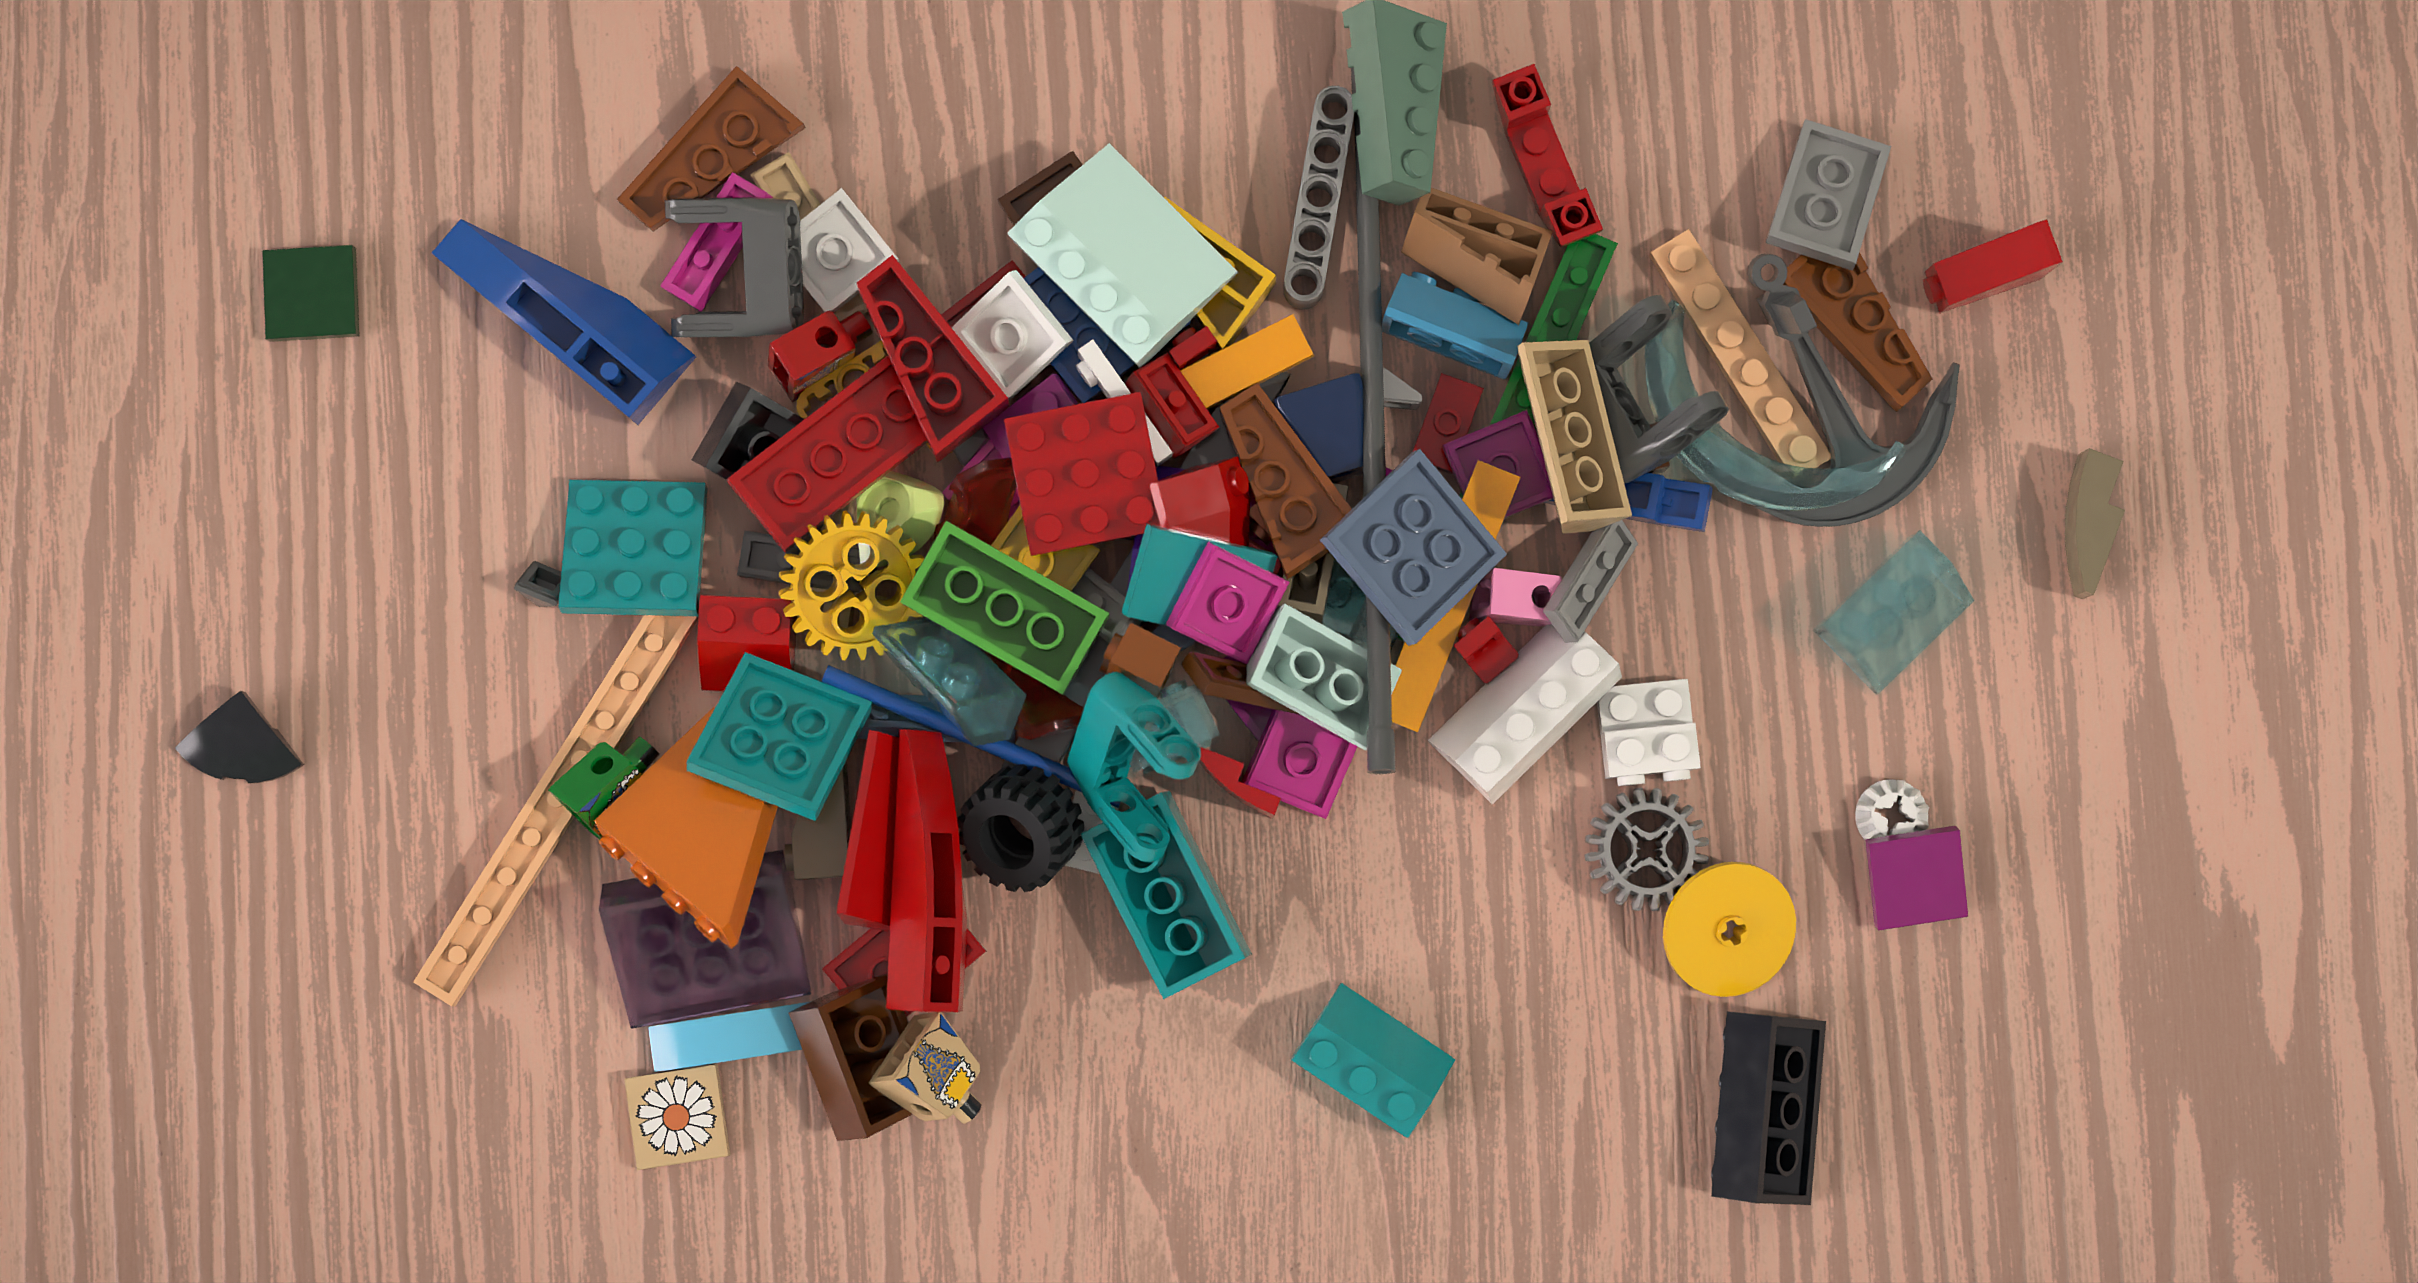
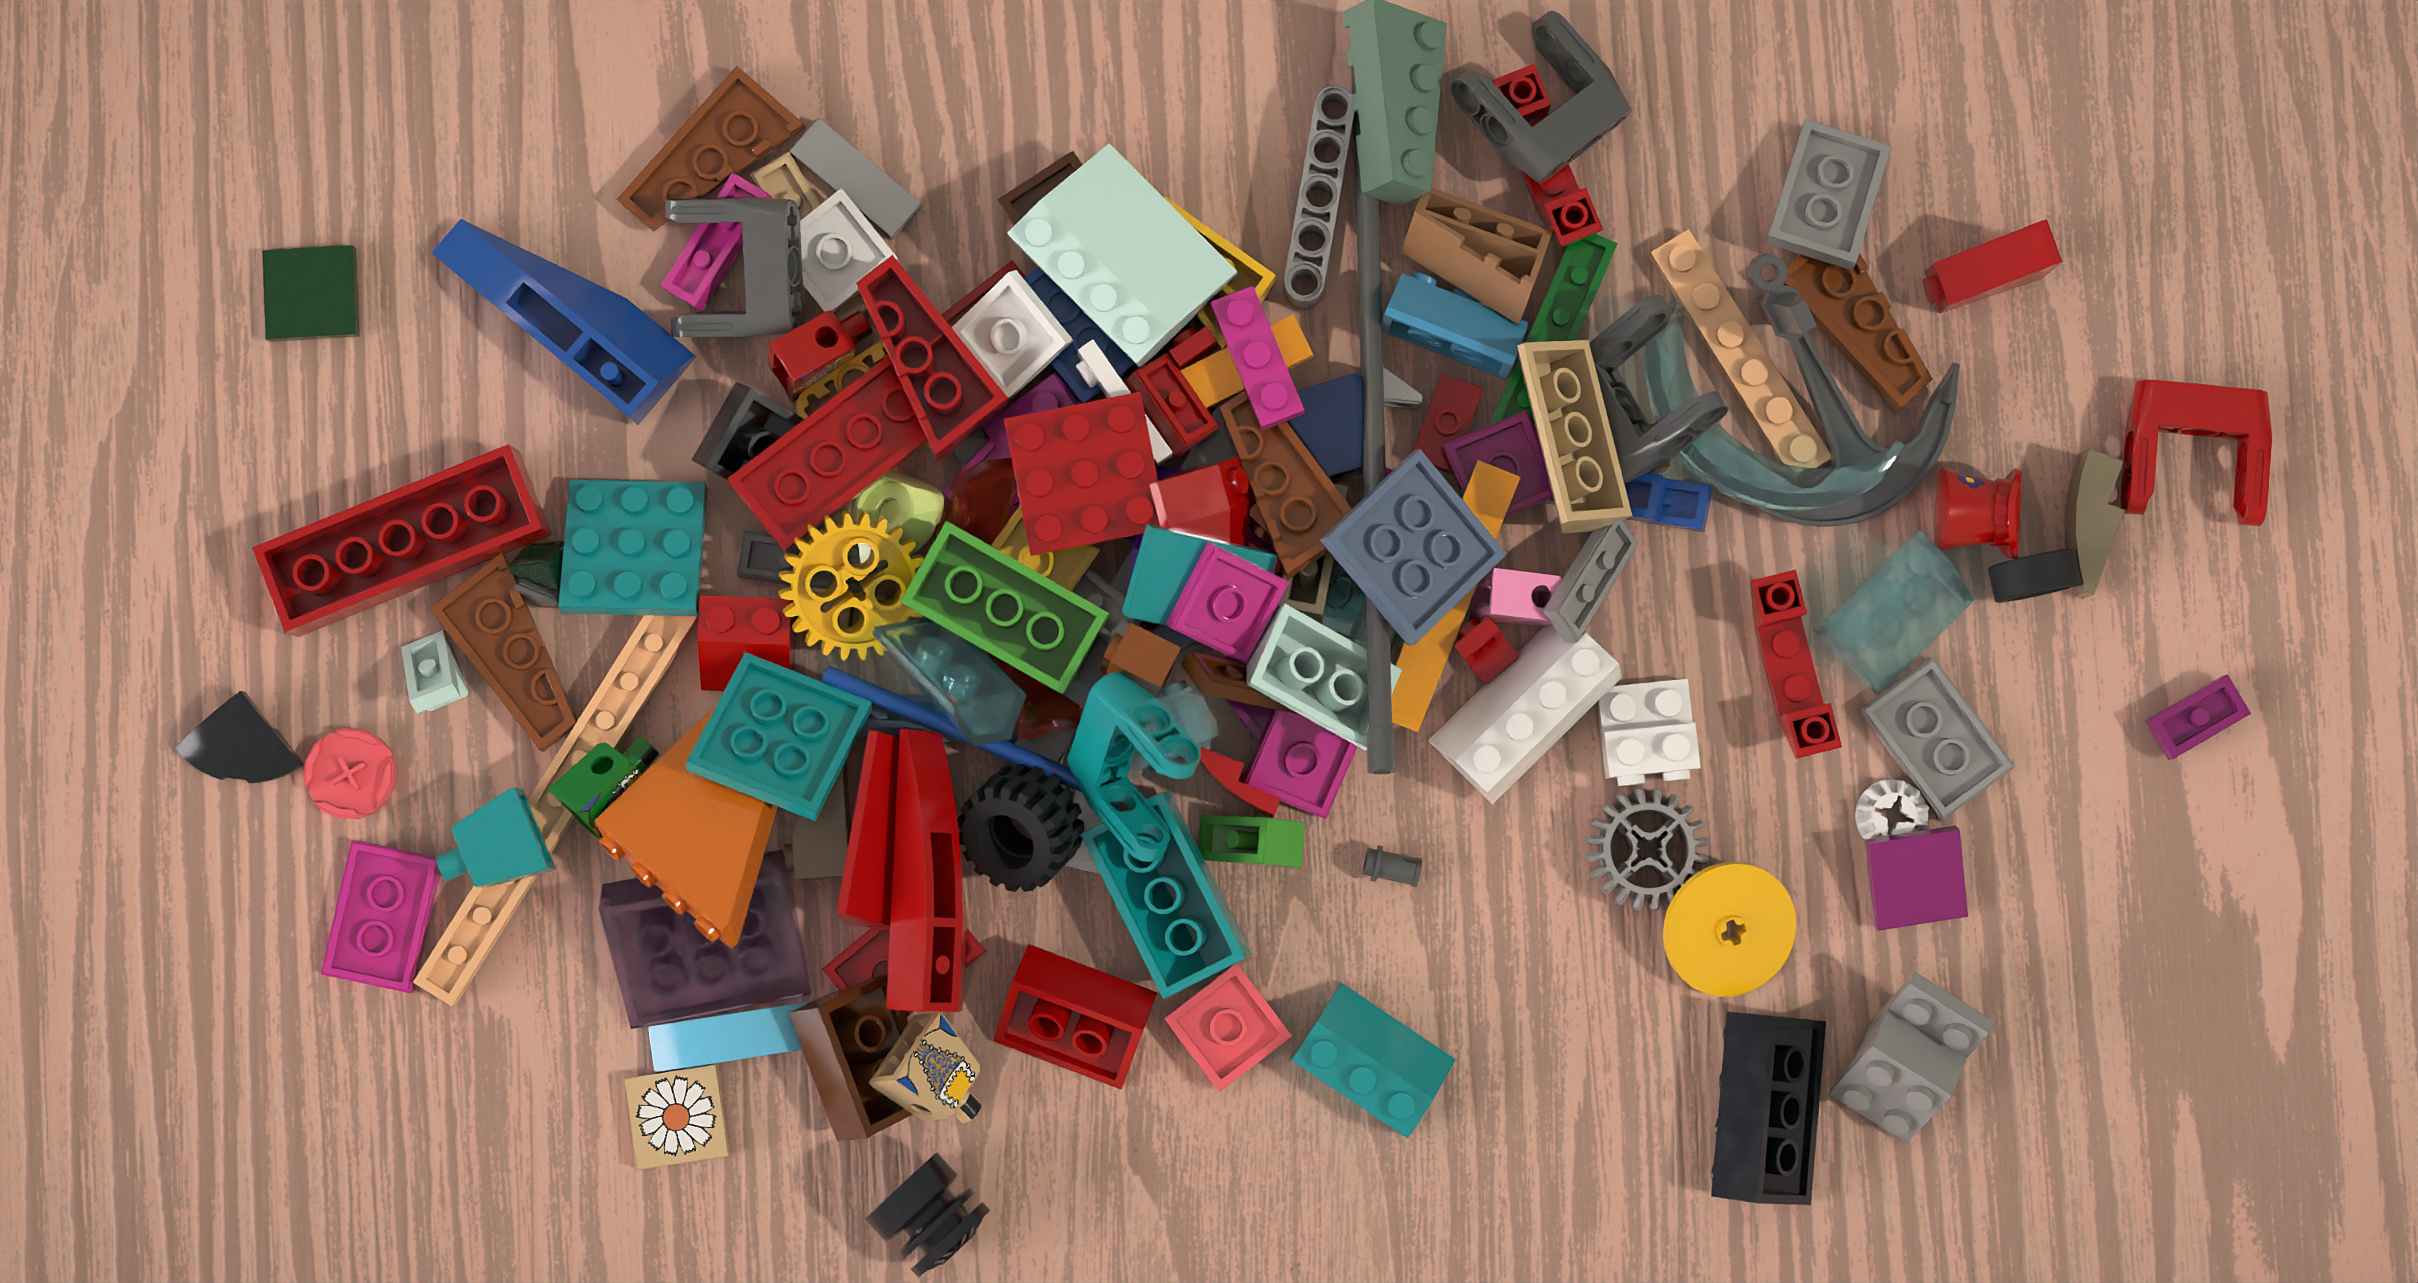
none -> red brick [252,444,552,637]
none -> coral tile [303,728,398,819]
none -> dark pink tile [321,840,441,993]
none -> light aqua slope [401,630,468,714]
none -> dark orange wing [429,552,578,752]
none -> teal torso [436,787,556,888]
none -> clear green slope [508,541,564,591]
none -> light grey tile [789,117,922,240]
none -> black wheel [865,1152,990,1278]
none -> red slope [993,944,1158,1090]
none -> coral plate [1164,963,1292,1092]
none -> bright green slope [1199,815,1305,868]
none -> dark pink plate [1210,286,1305,431]
none -> dark grey pin [1362,845,1422,887]
none -> dark grey connector [1451,11,1632,184]
none -> red slope [1750,569,1842,759]
none -> light grey bracket [1829,972,1995,1143]
none -> light grey tile [1858,657,2015,821]
none -> red hat [1934,467,2023,559]
none -> black tyre [1988,549,2082,603]
none -> red connector [2120,380,2272,526]
none -> magenta plate [2145,674,2251,760]

